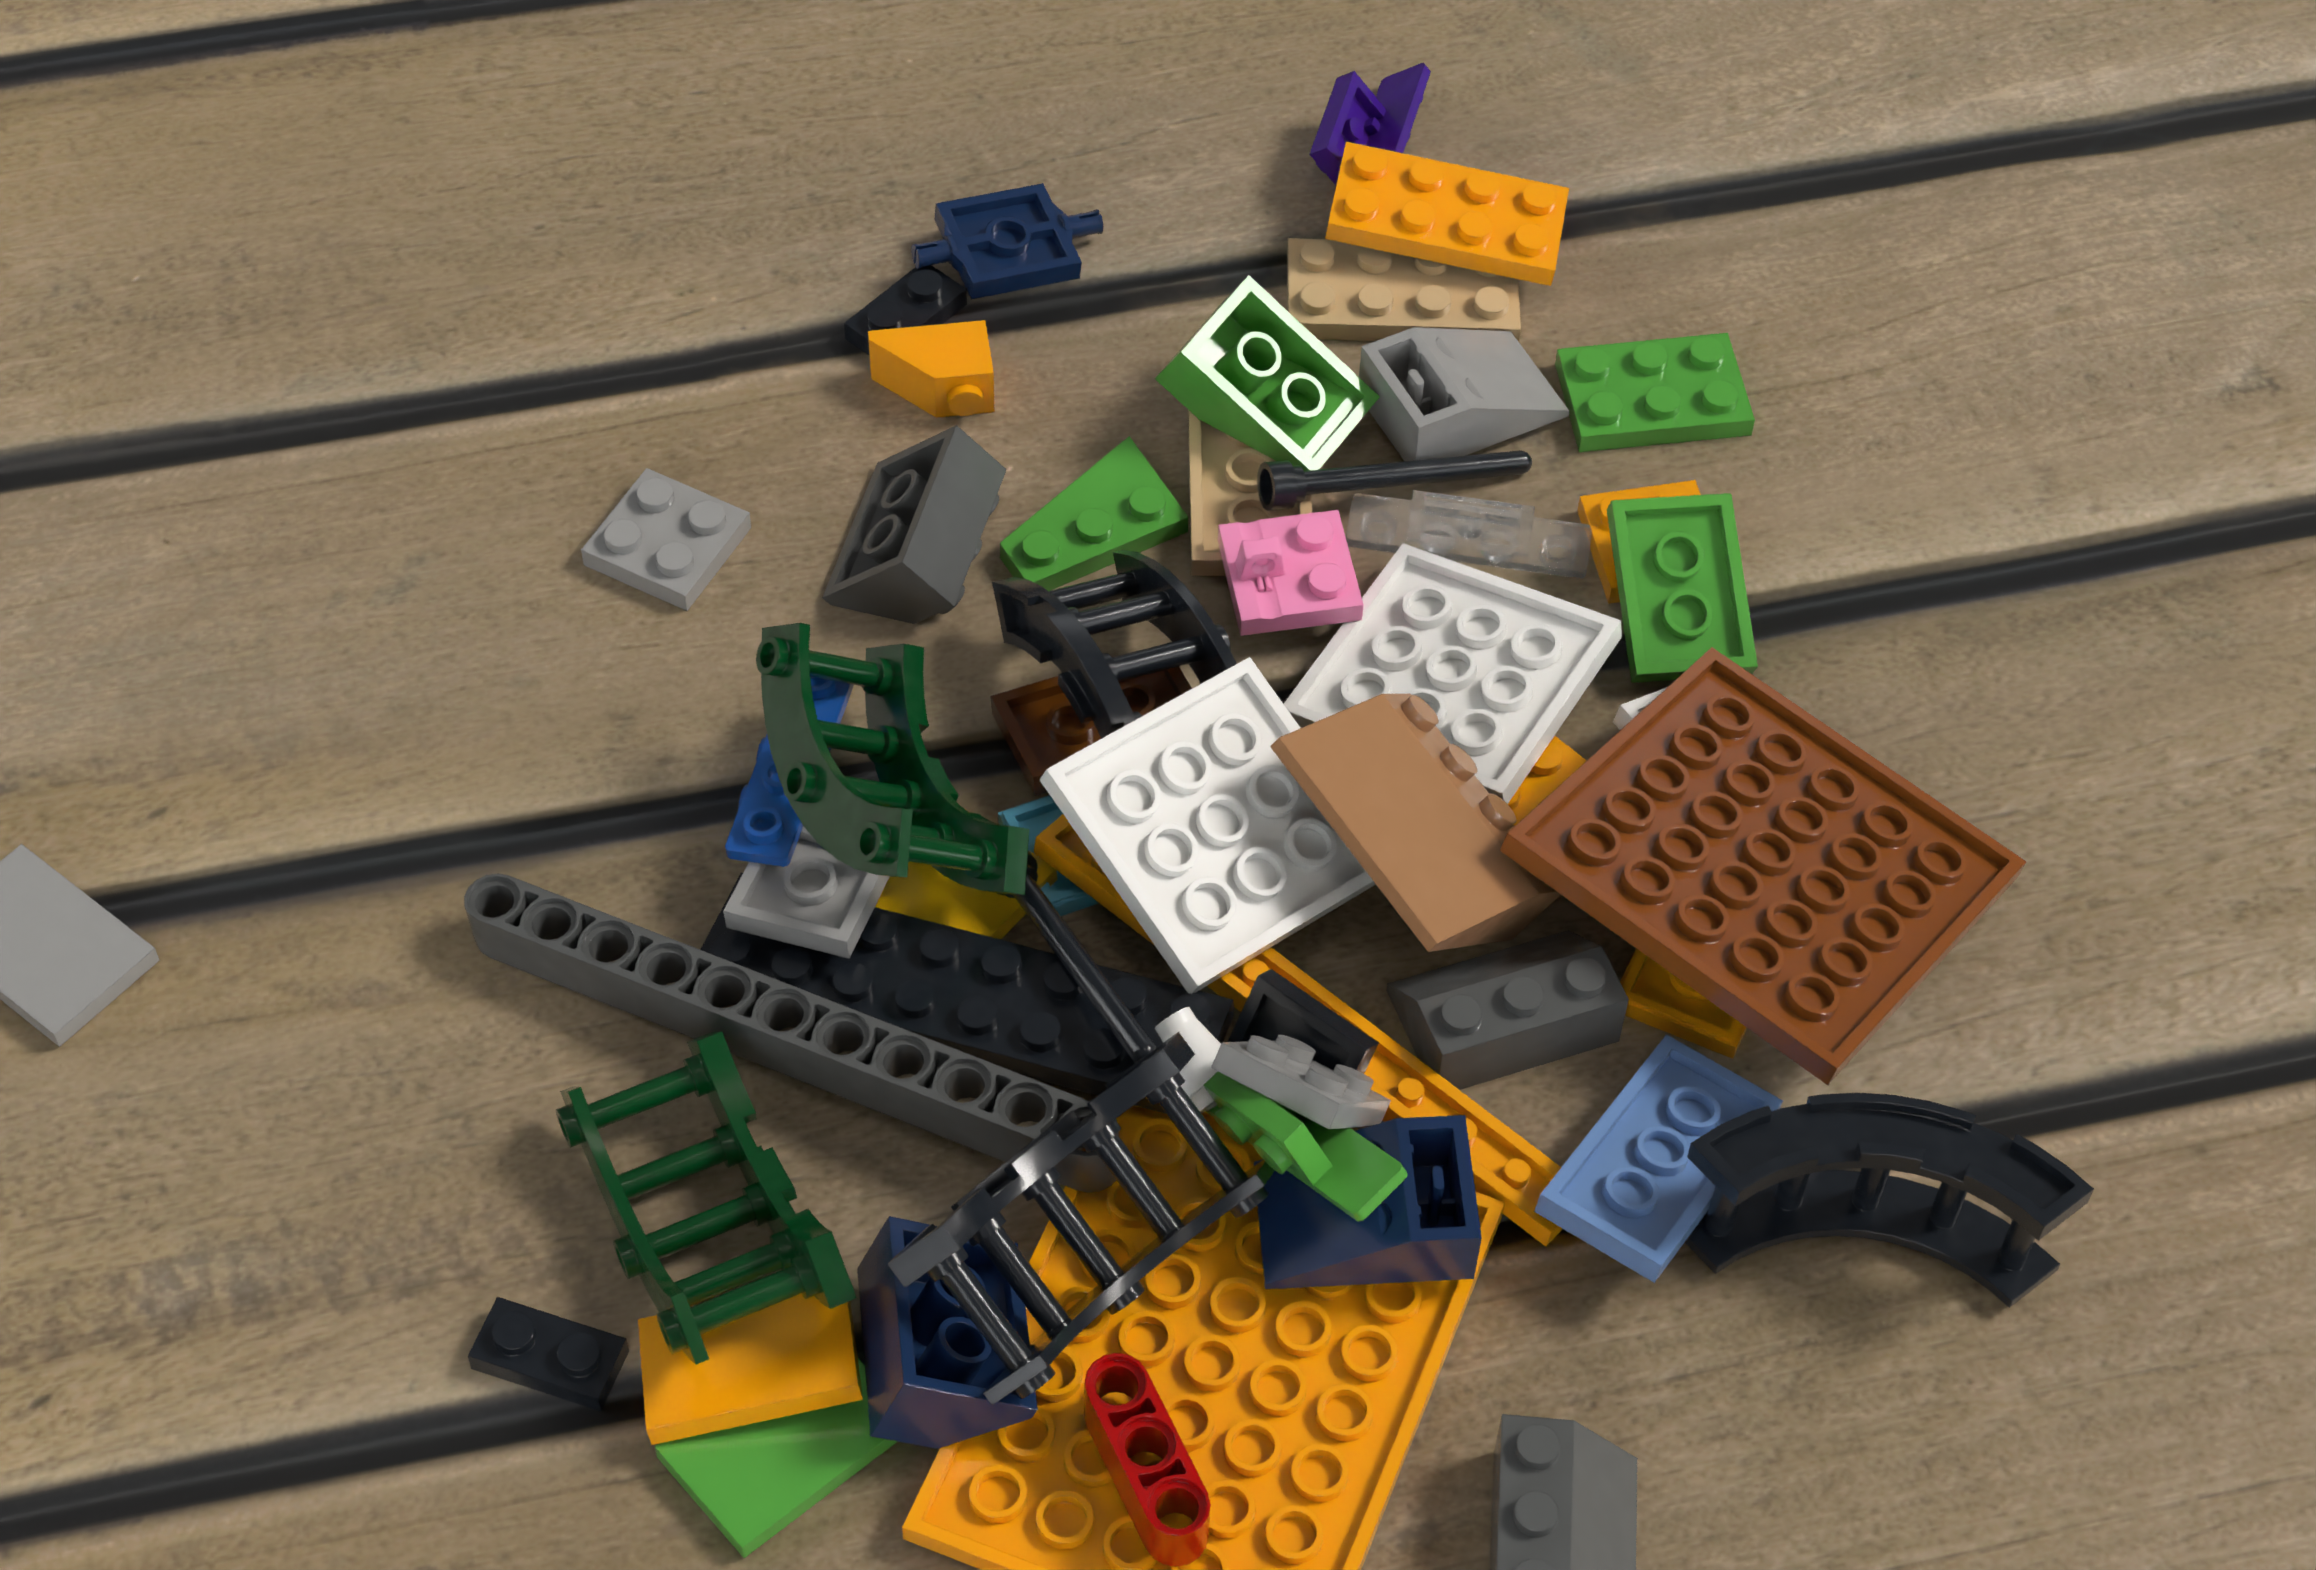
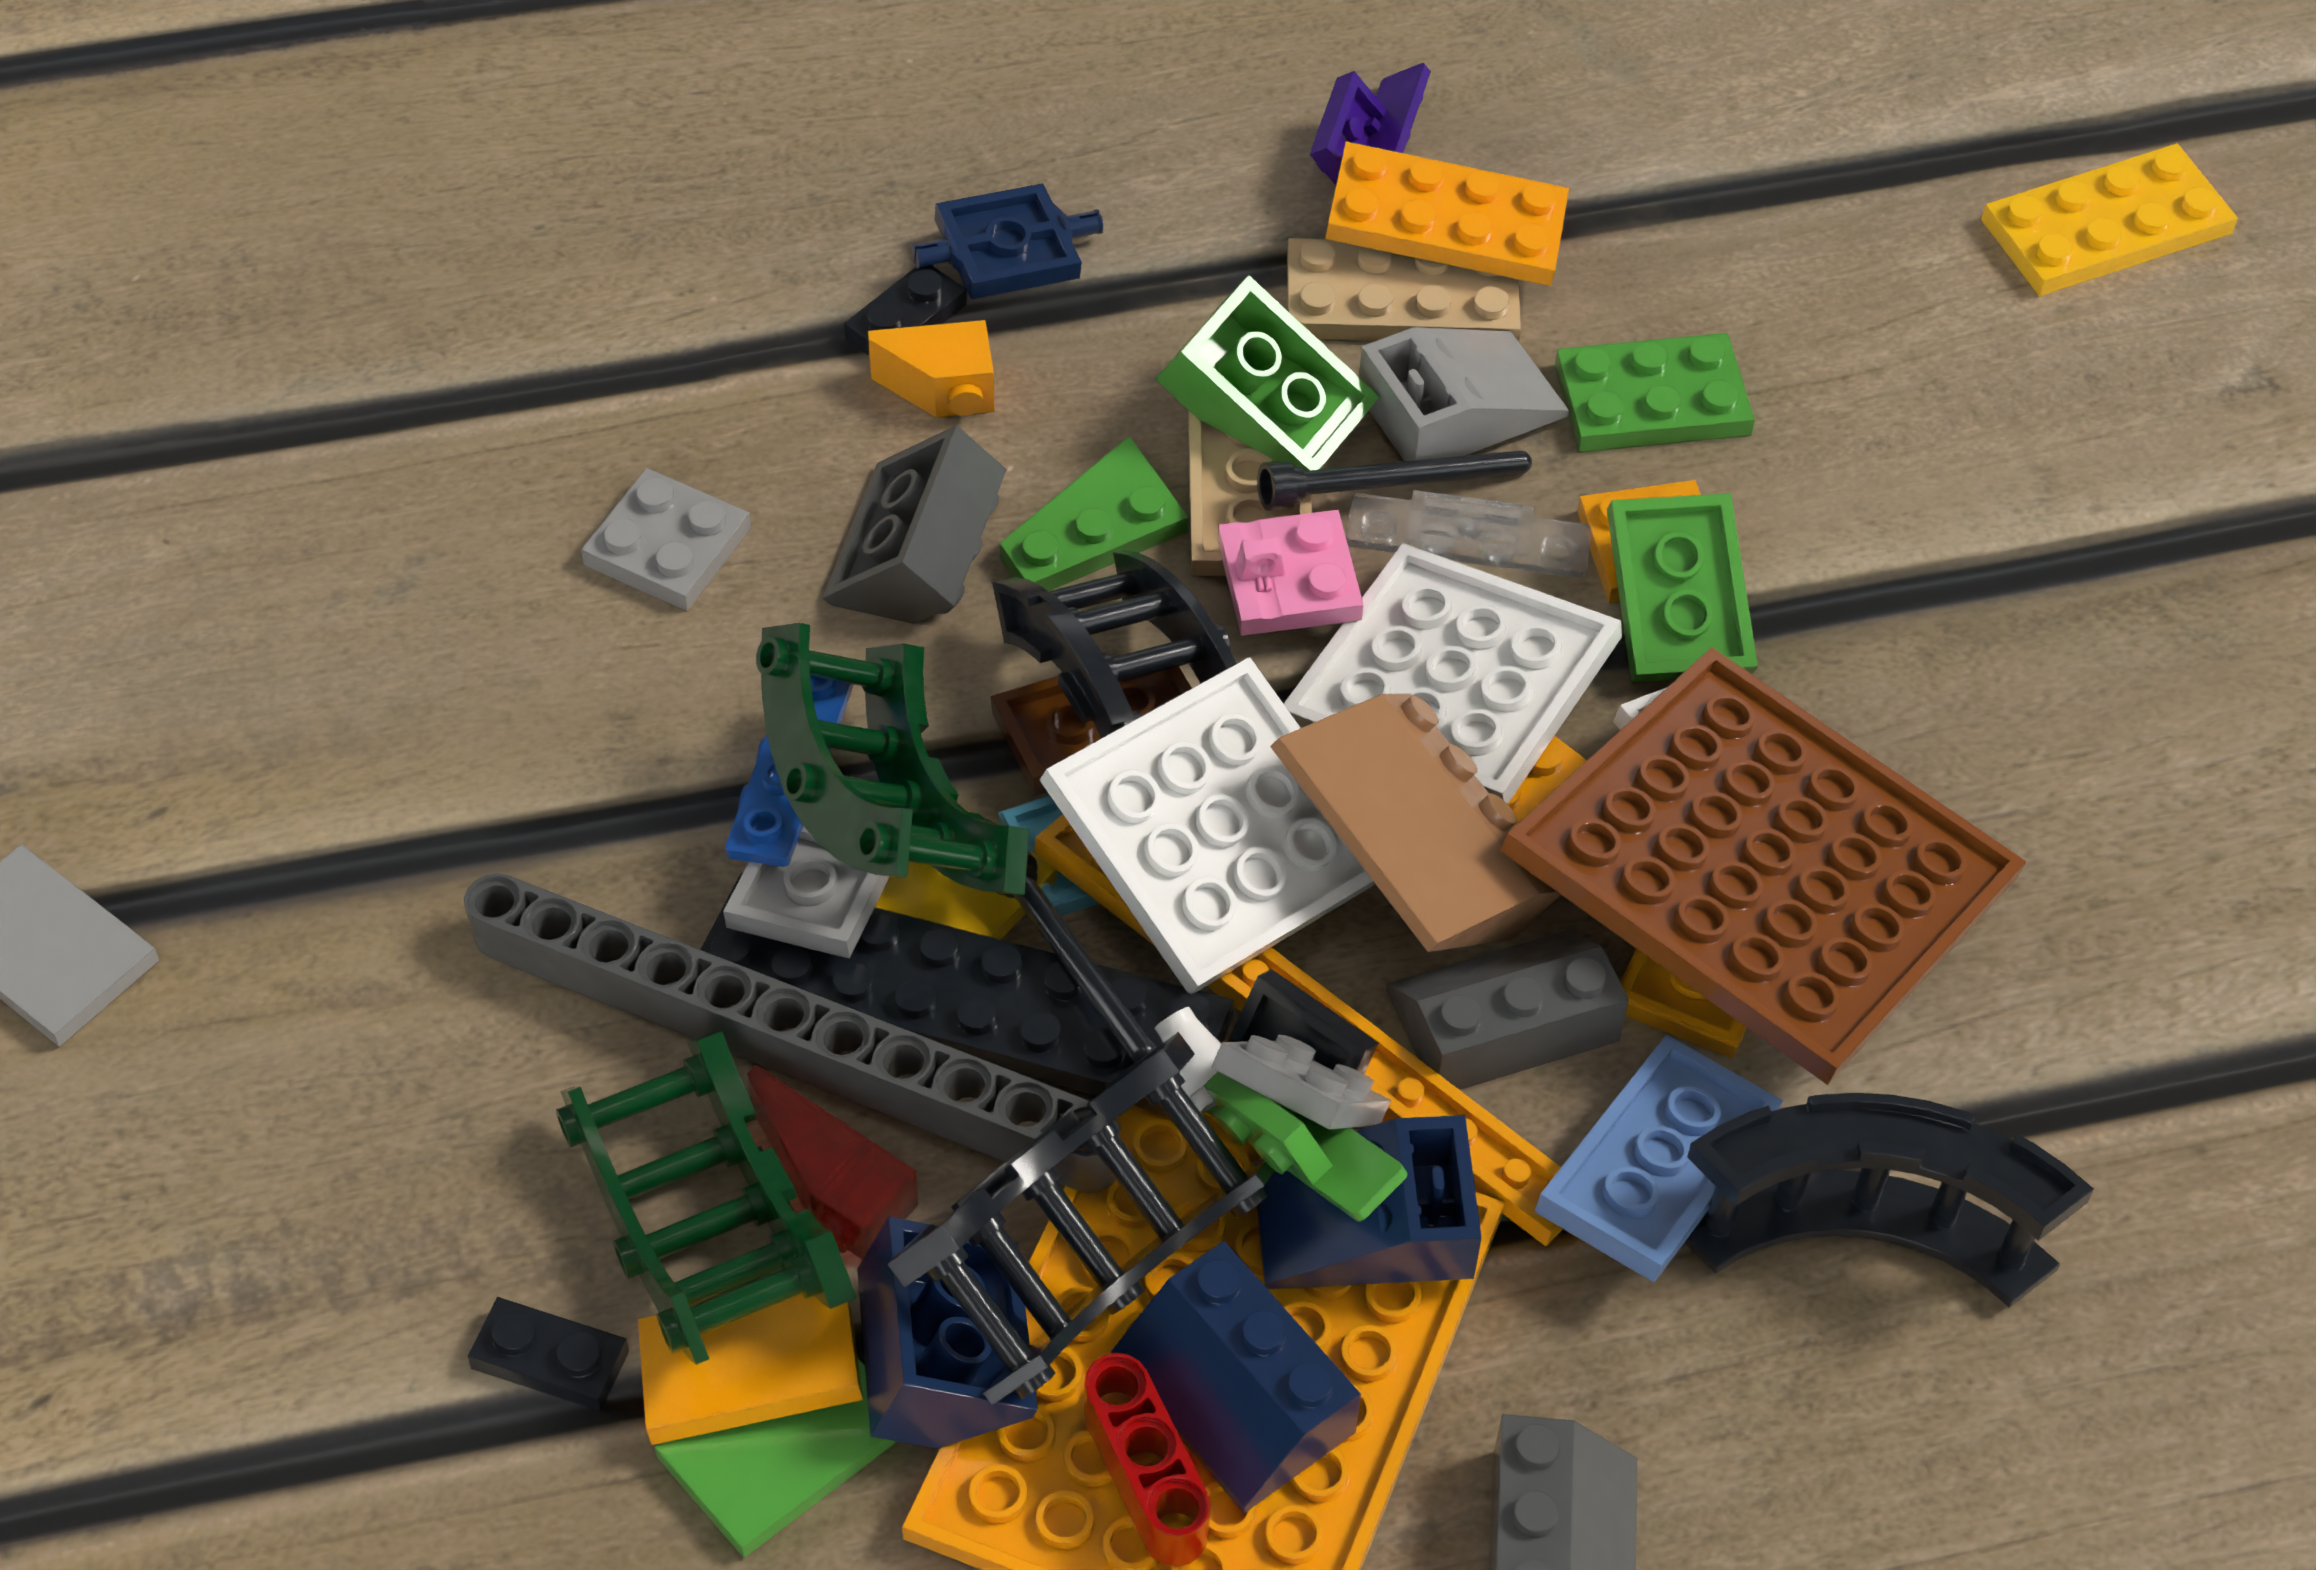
none -> clear red slope [747,1064,918,1260]
none -> dark blue slope [1111,1241,1361,1513]
none -> yellow plate [1981,143,2238,297]

